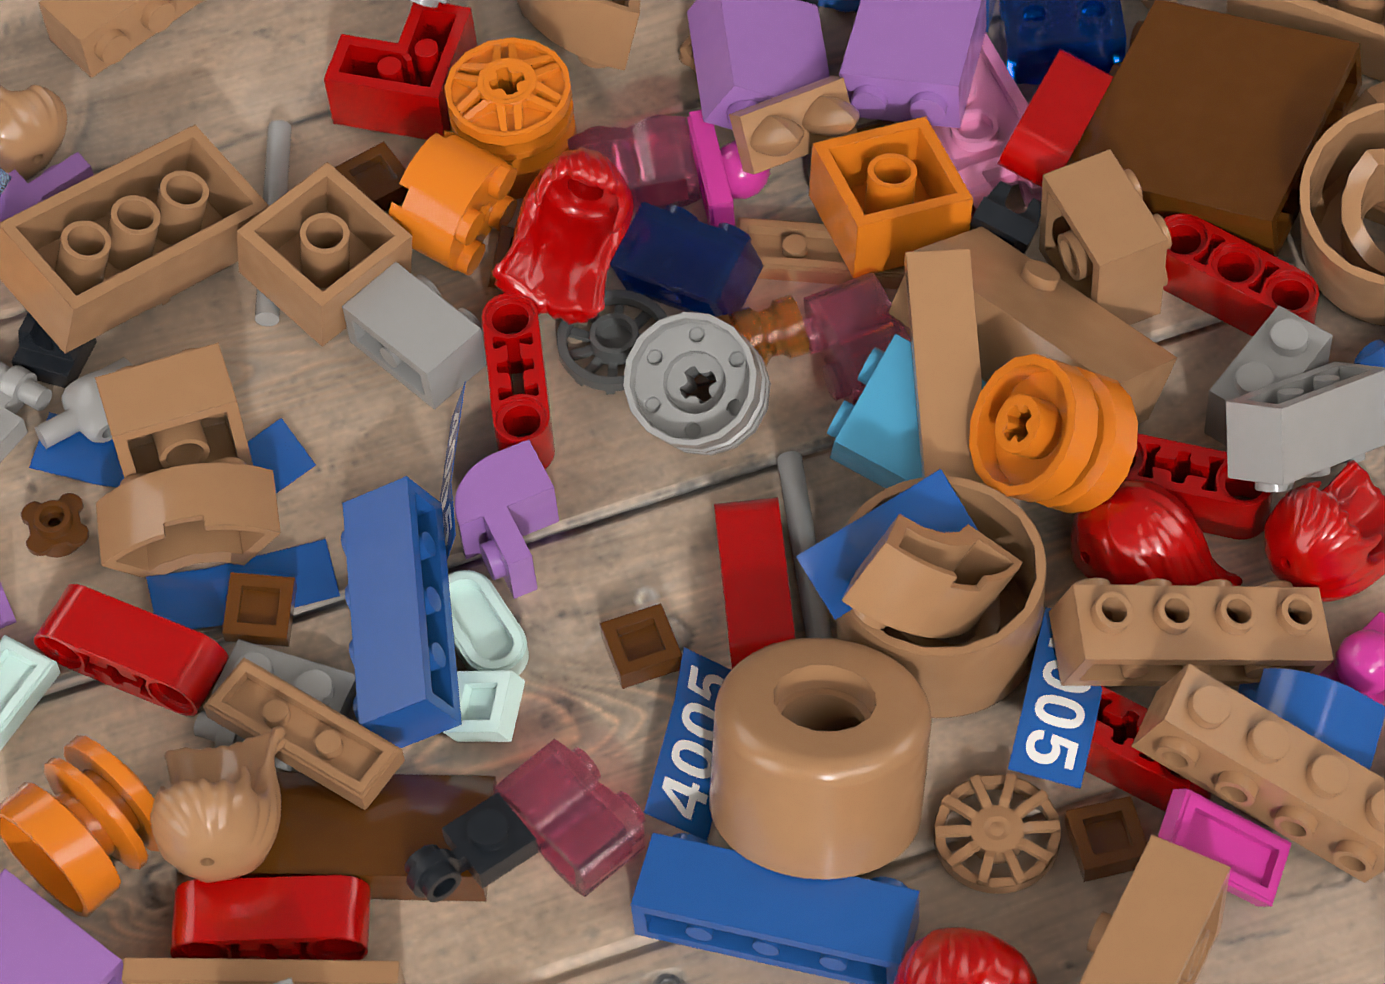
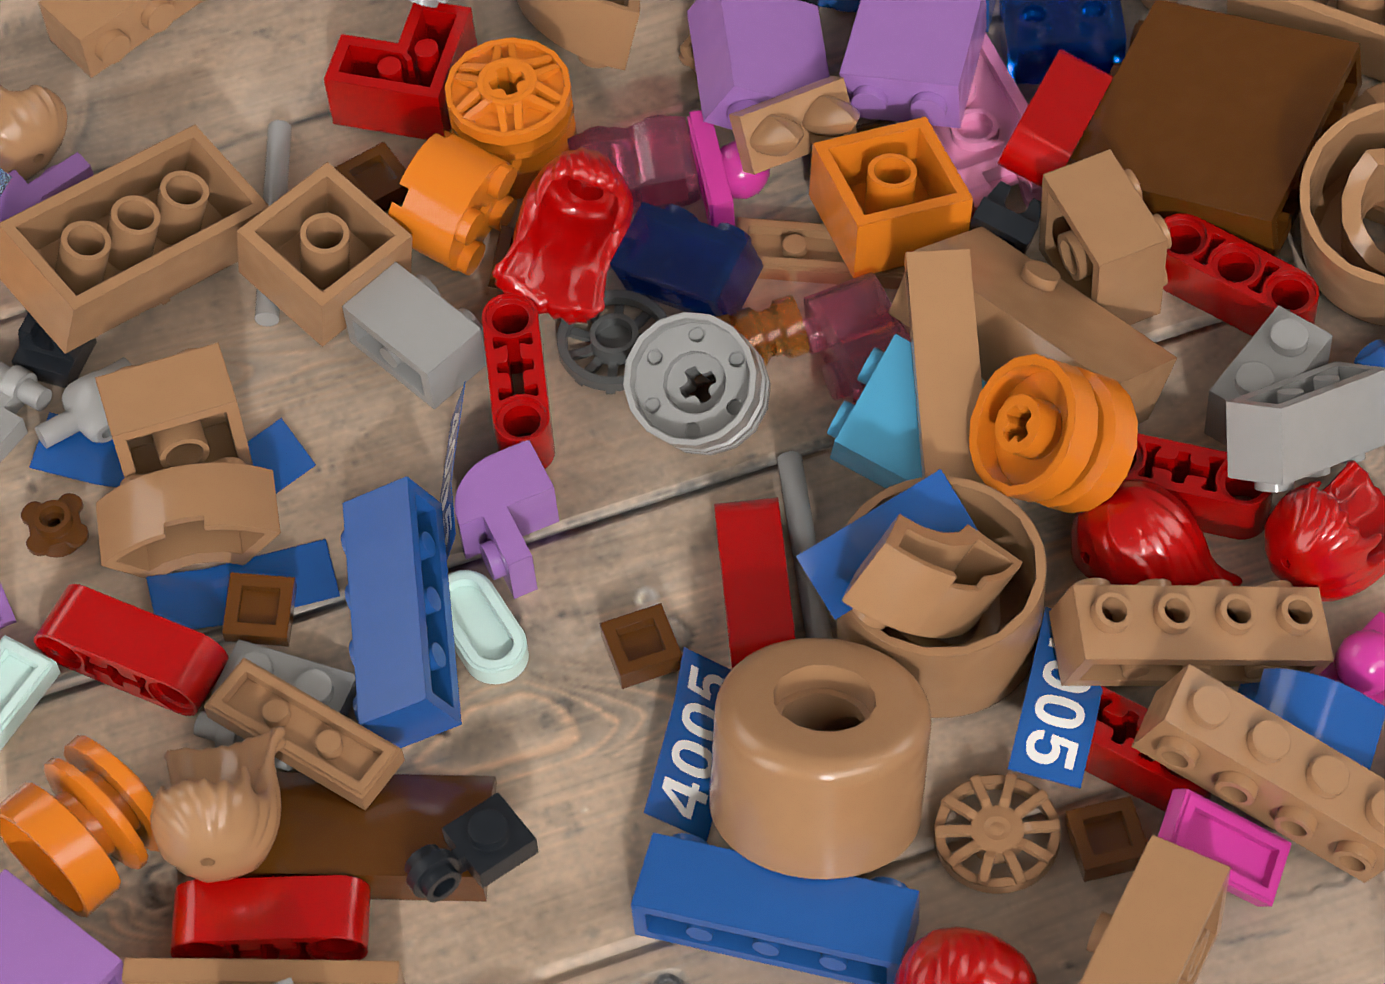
light aqua plate [443,670,525,742] -> none
clear pink brick [494,739,646,897] -> none

